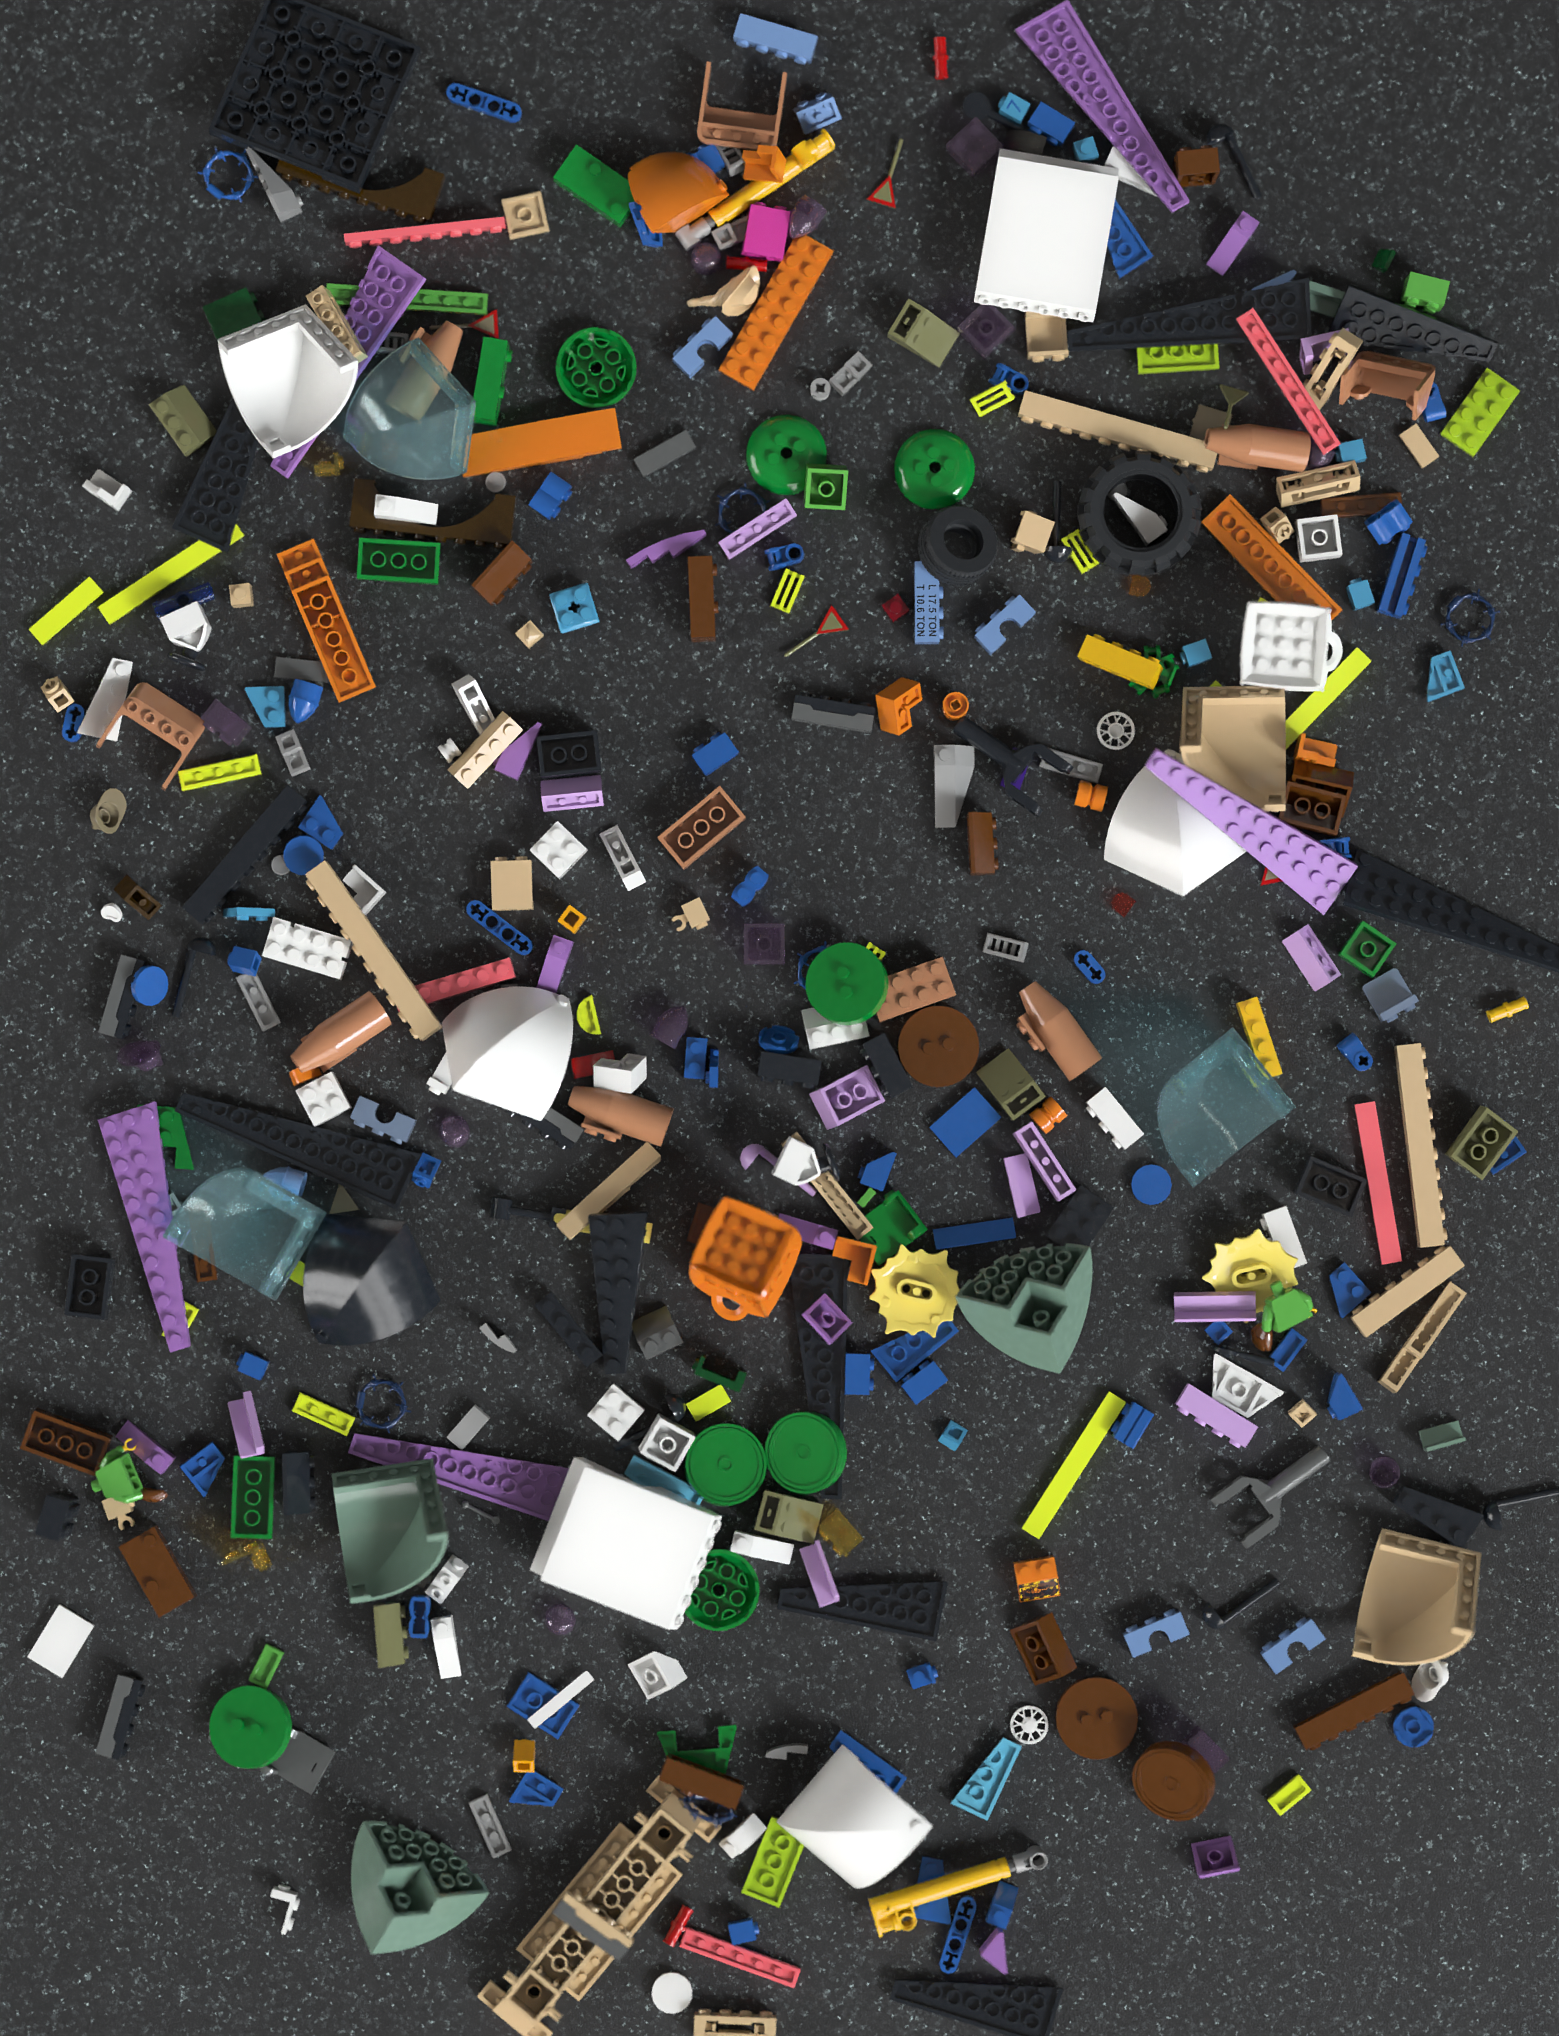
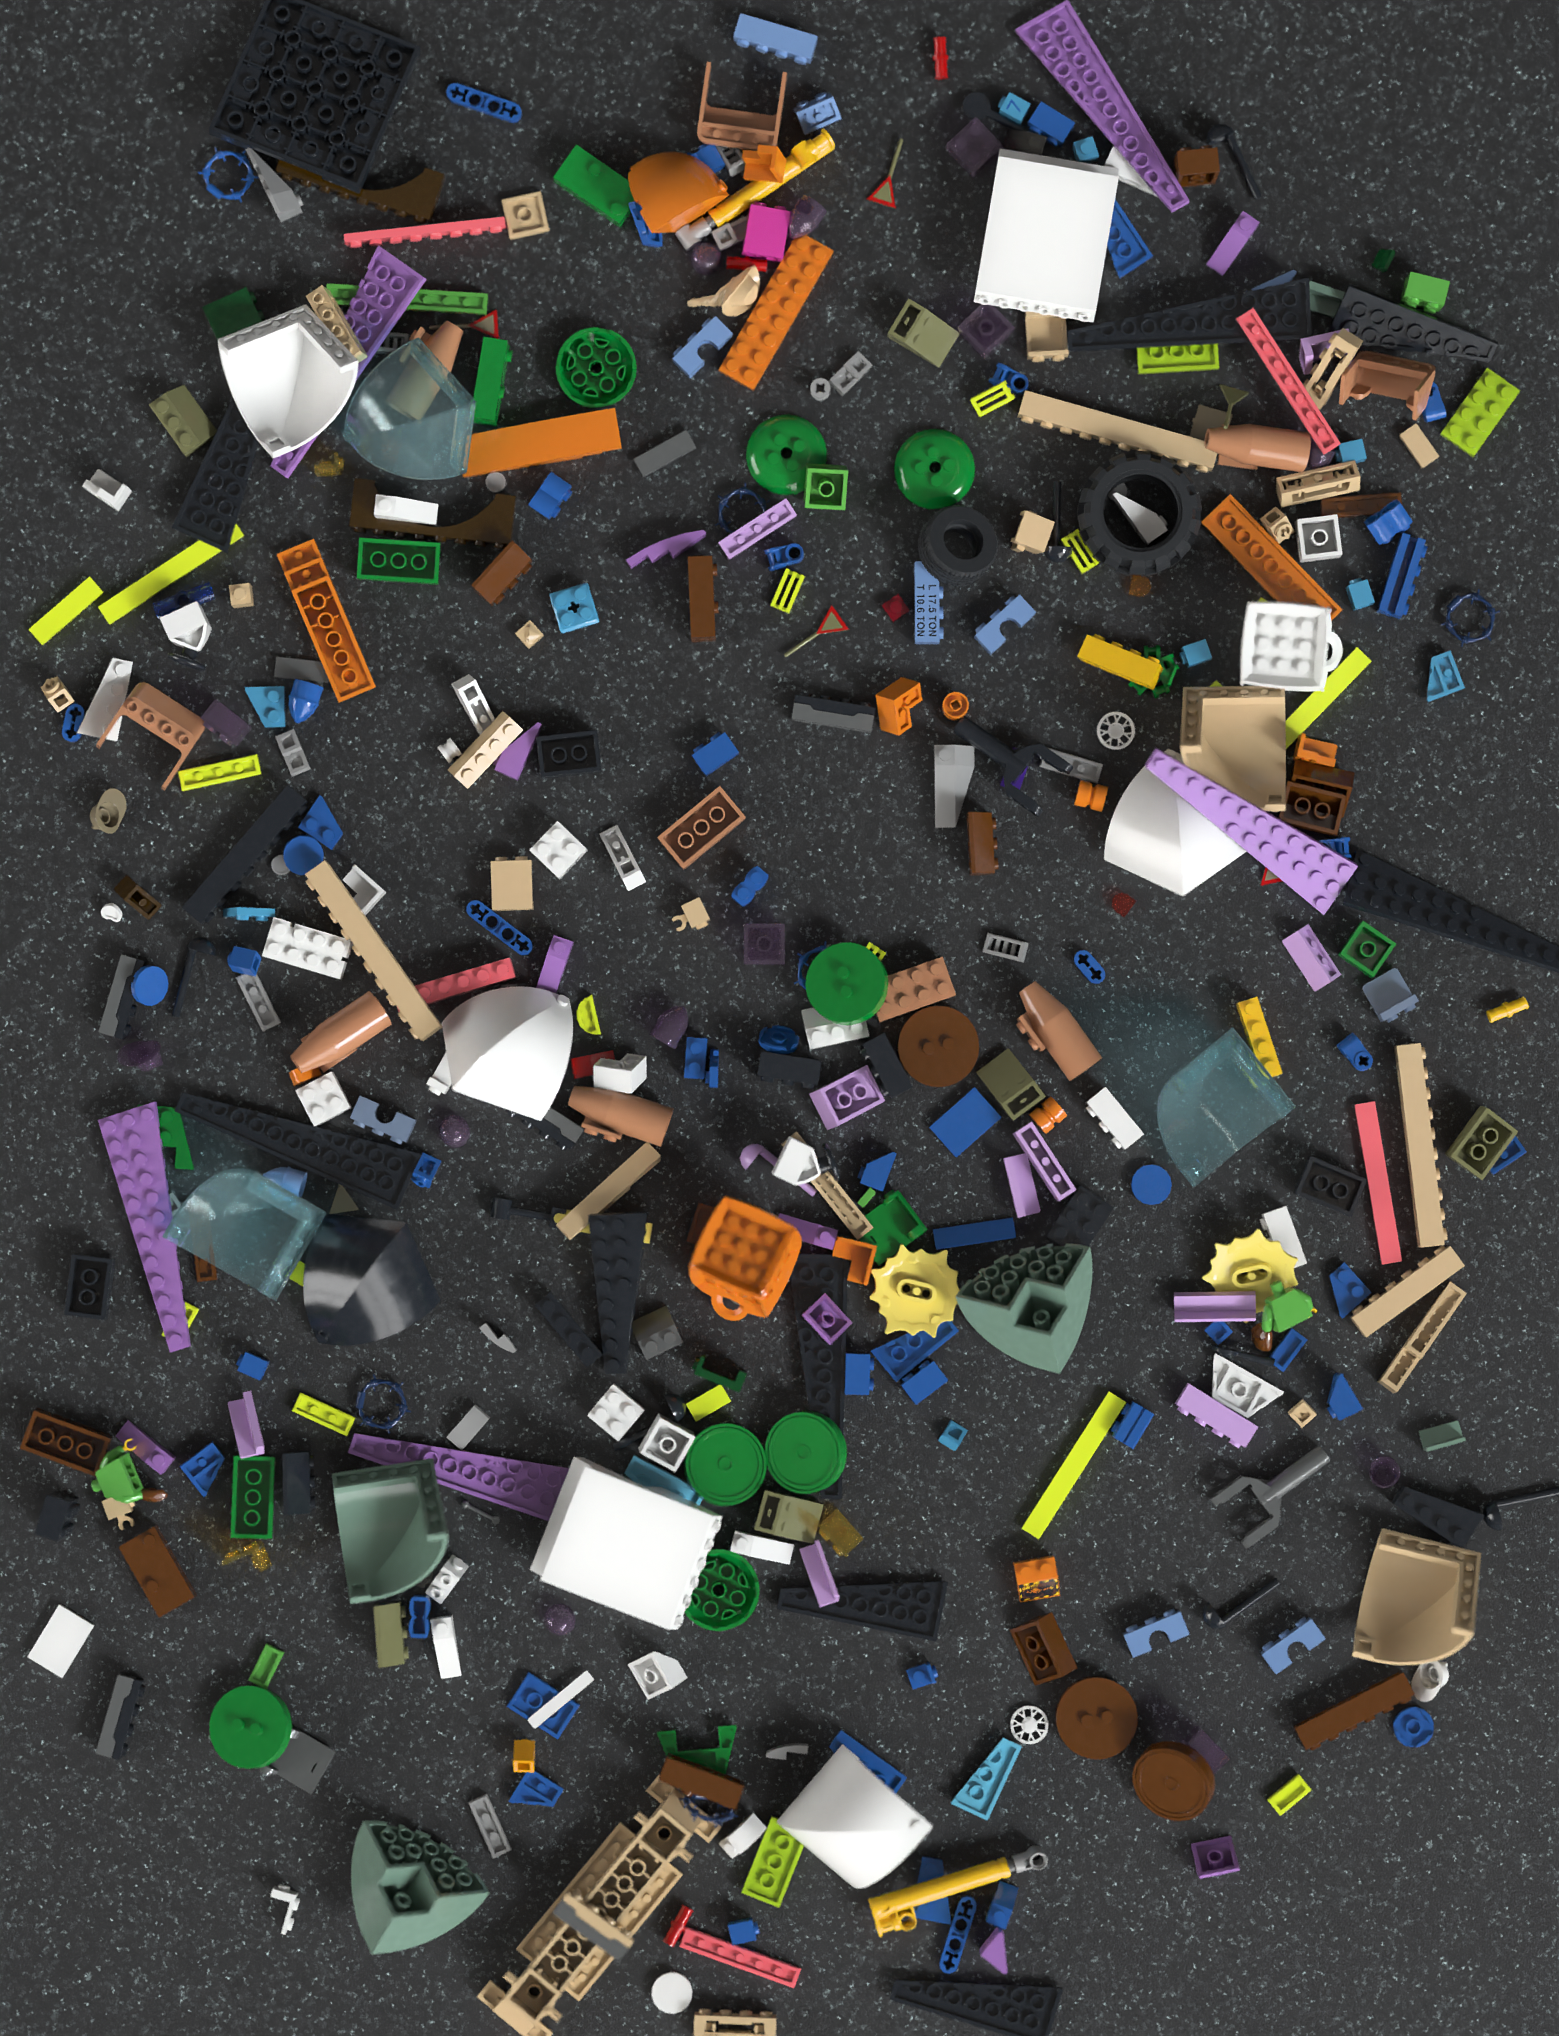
lavender panel [541,775,604,812] -> none
light orange brick [558,905,586,934] -> none

